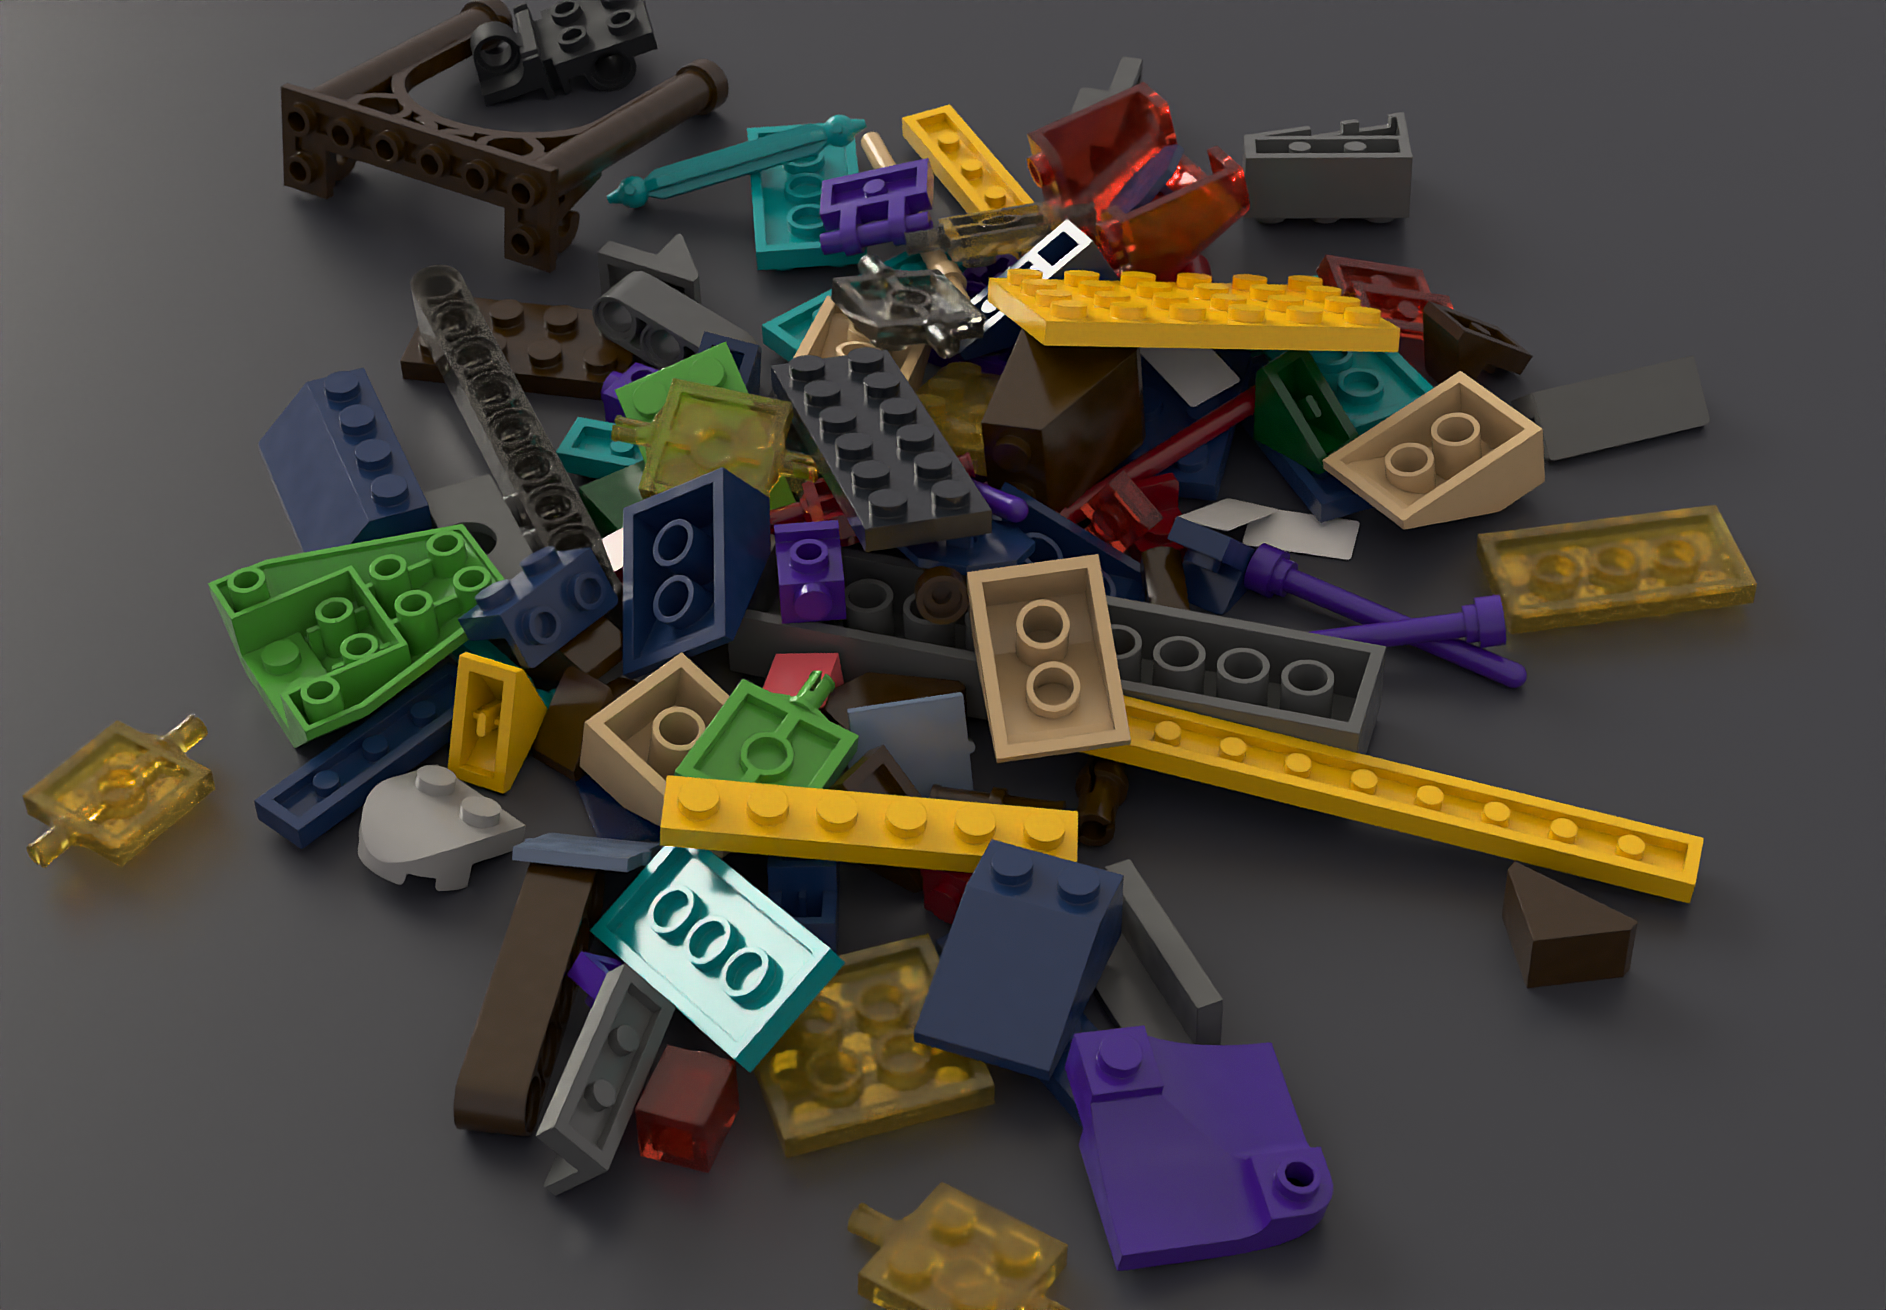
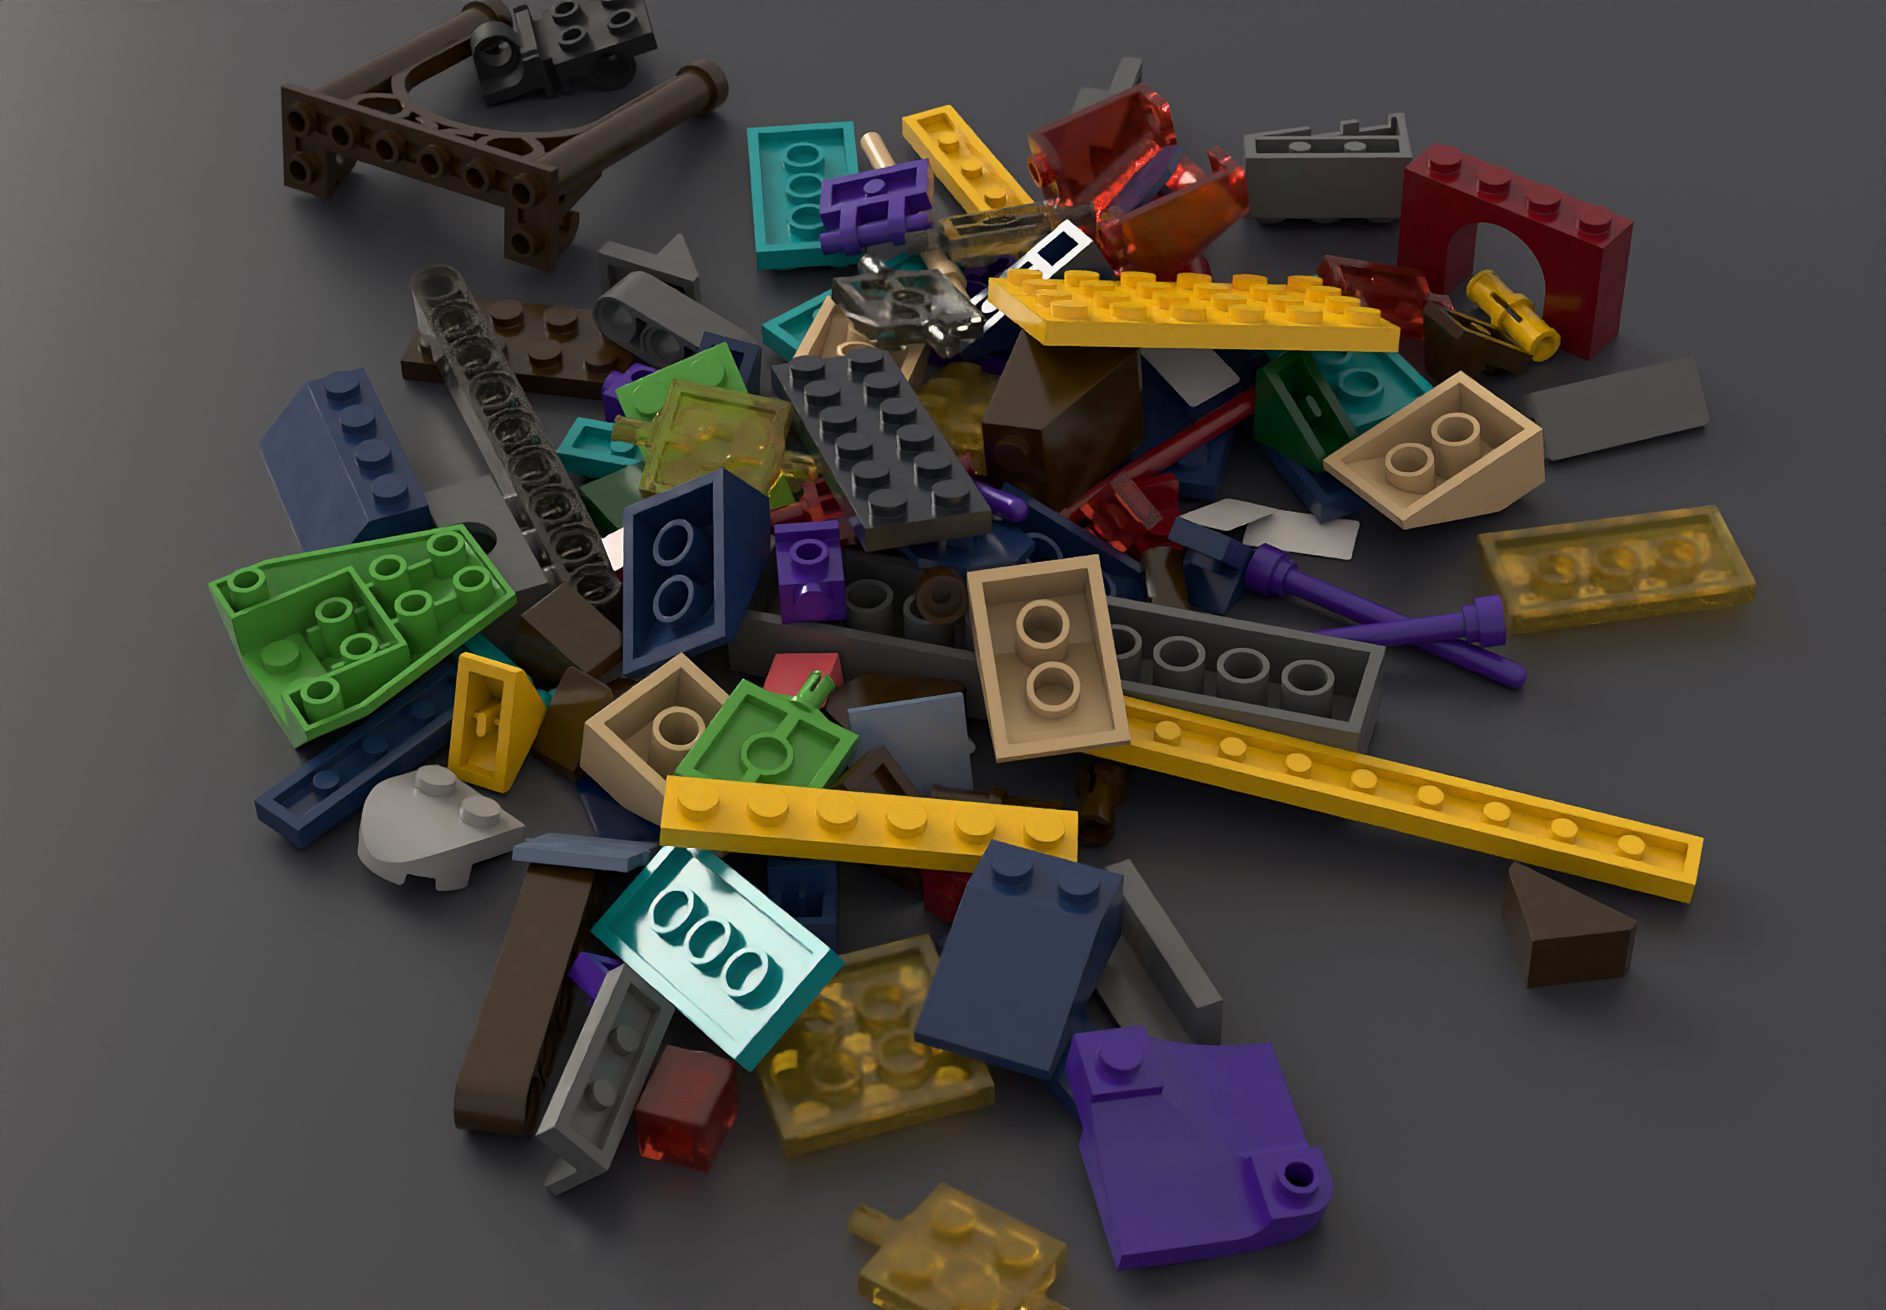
clear yellow plate [22,714,216,868] -> none
dark blue bracket [458,546,618,669] -> none
teal wheel [607,114,867,208] -> none
none -> dark red arch [1395,142,1634,361]
none -> yellow pin [1466,270,1561,362]

